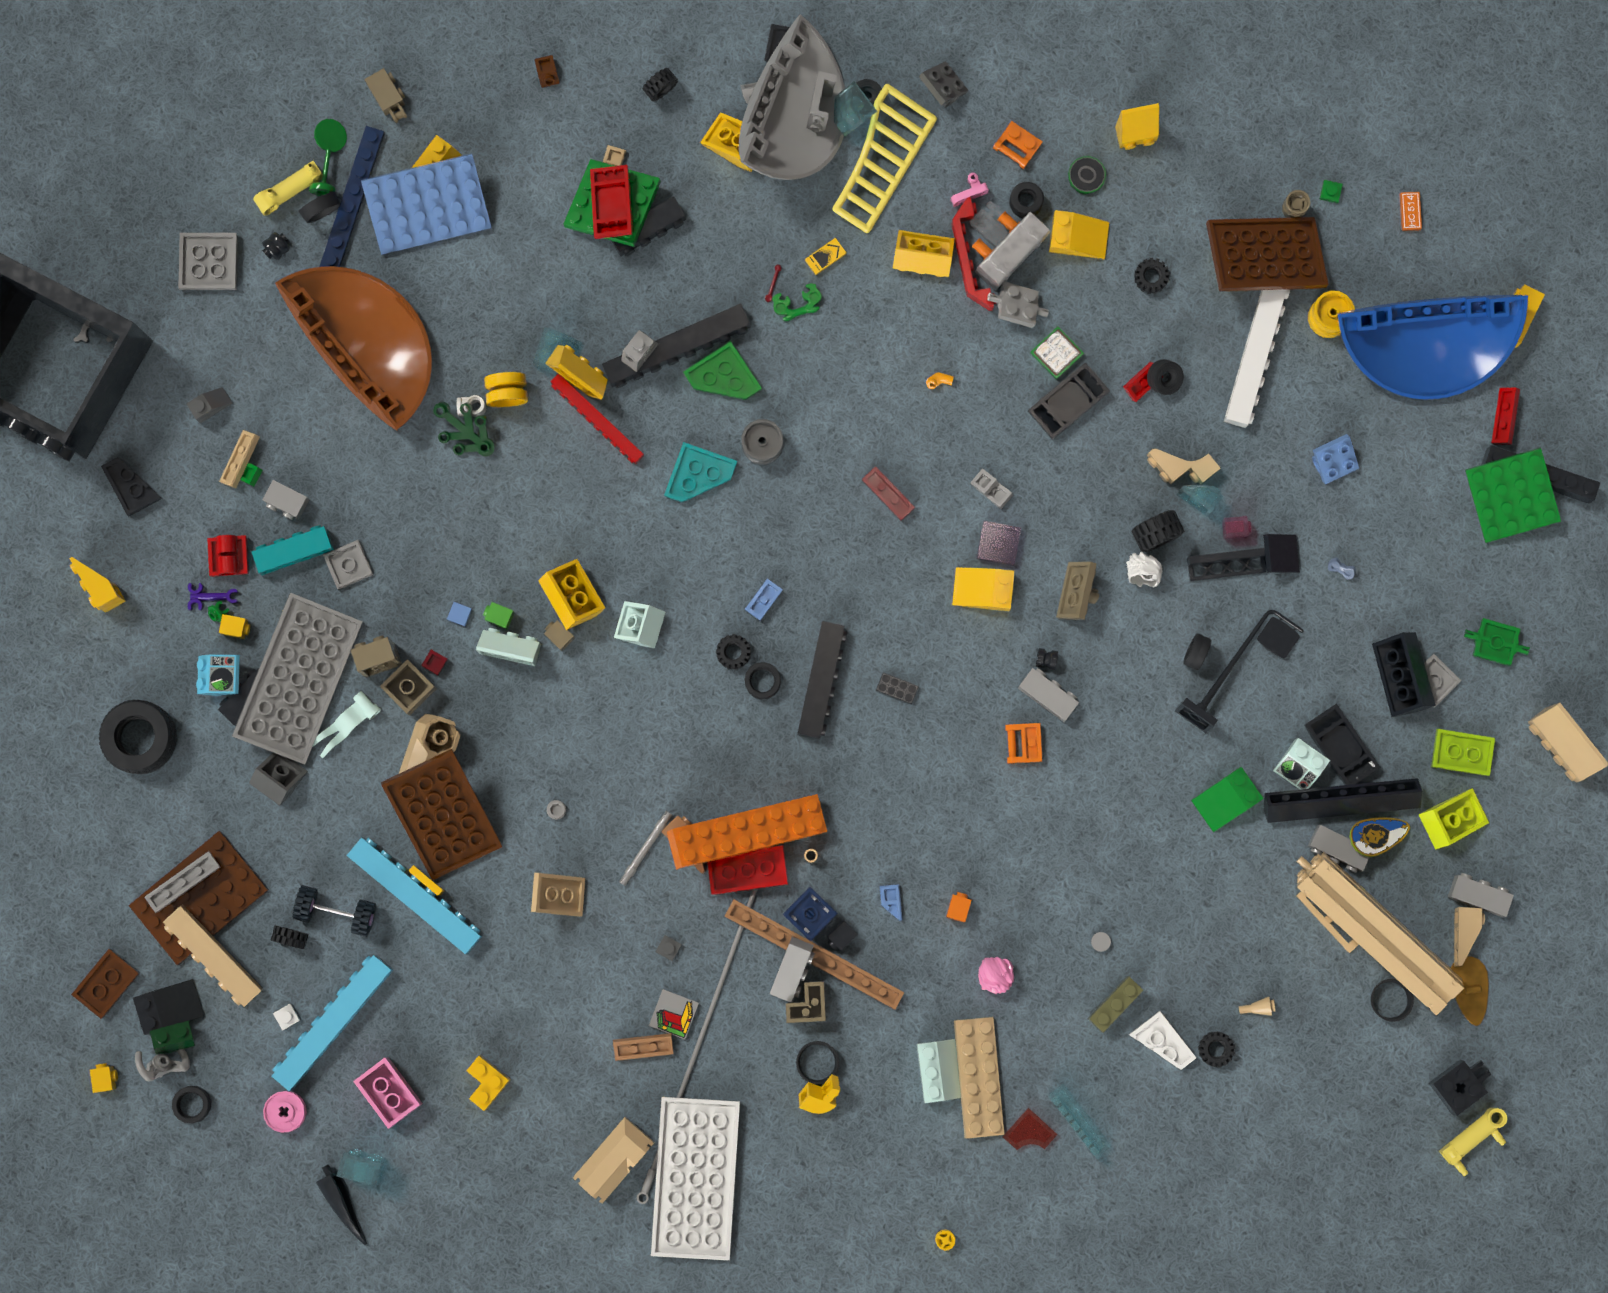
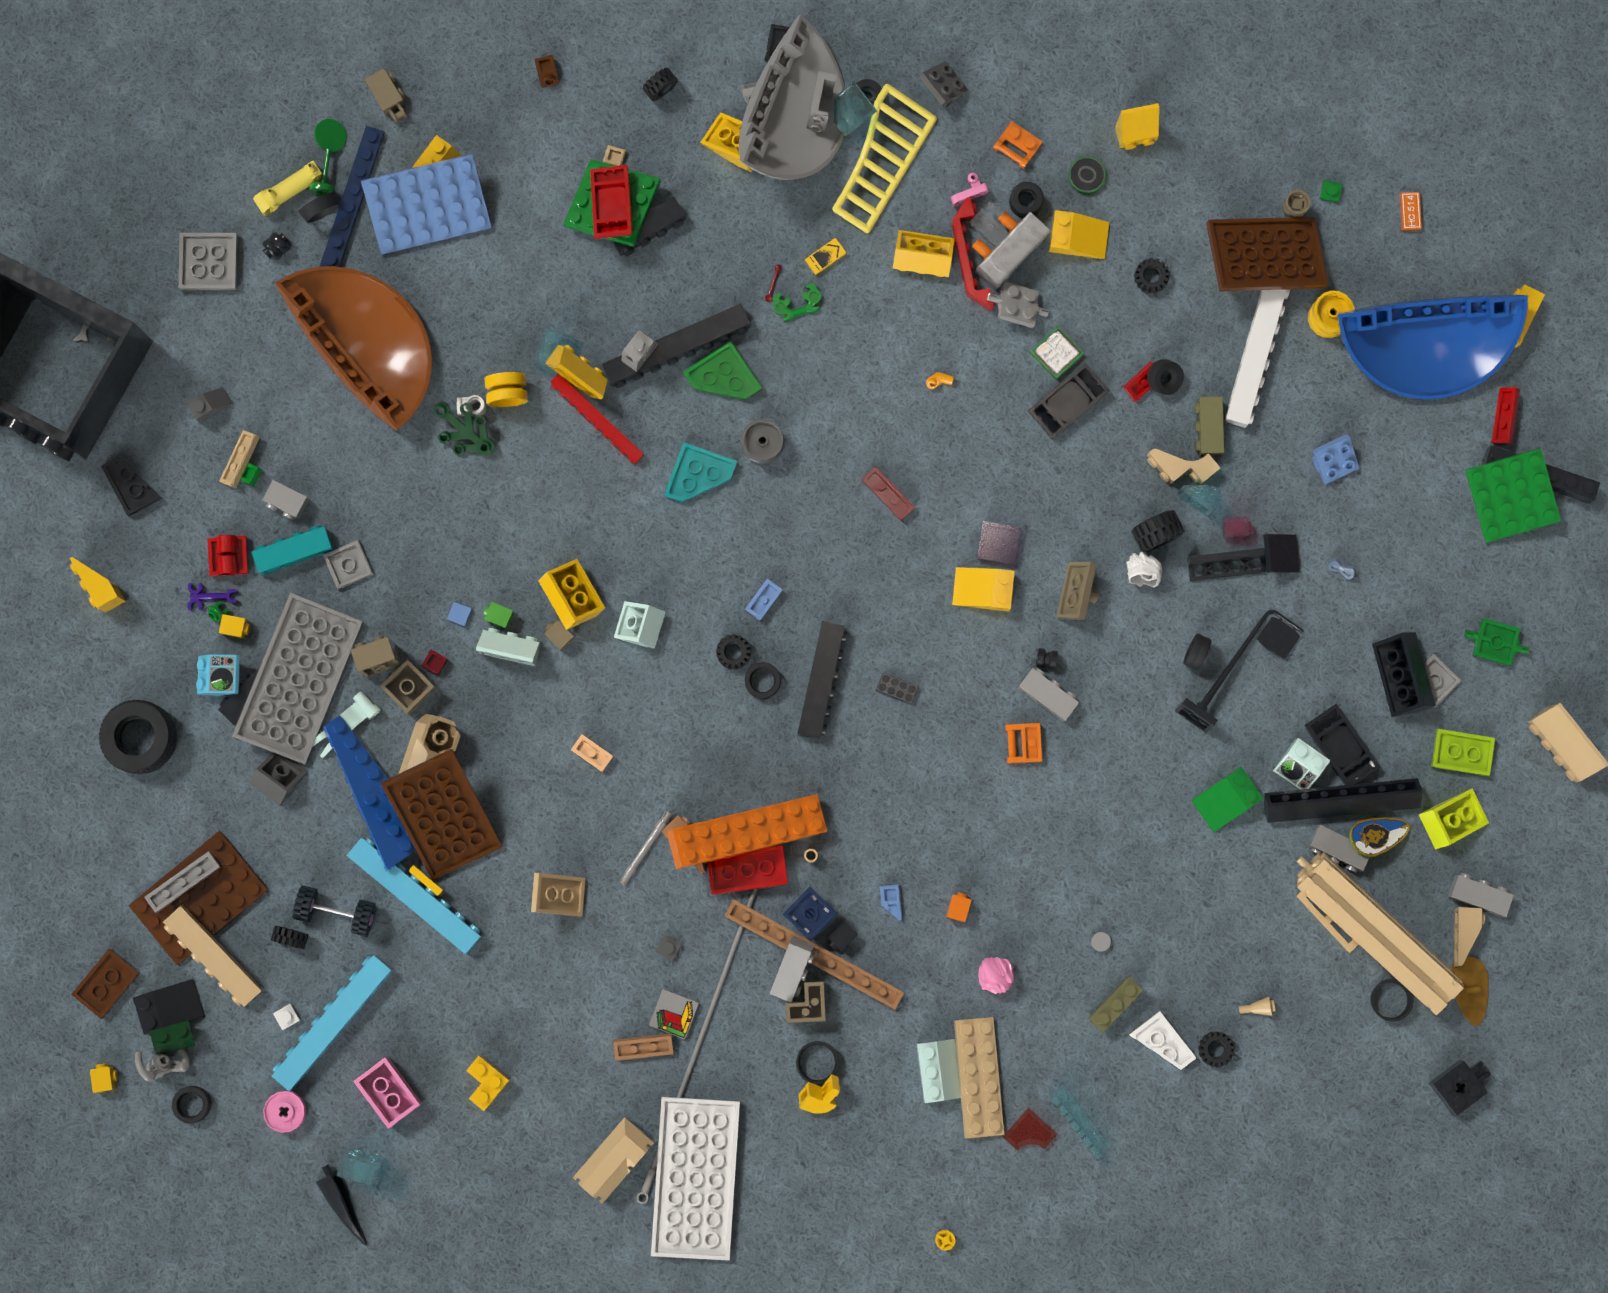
light grey tile [547,800,566,820] -> none
light grey slope [970,468,1013,509] -> none
light yellow piece [1439,1108,1507,1176] -> none
none -> blue wing [323,715,416,871]
none -> light nougat plate [571,734,613,772]
none -> olive brick [1194,397,1224,456]

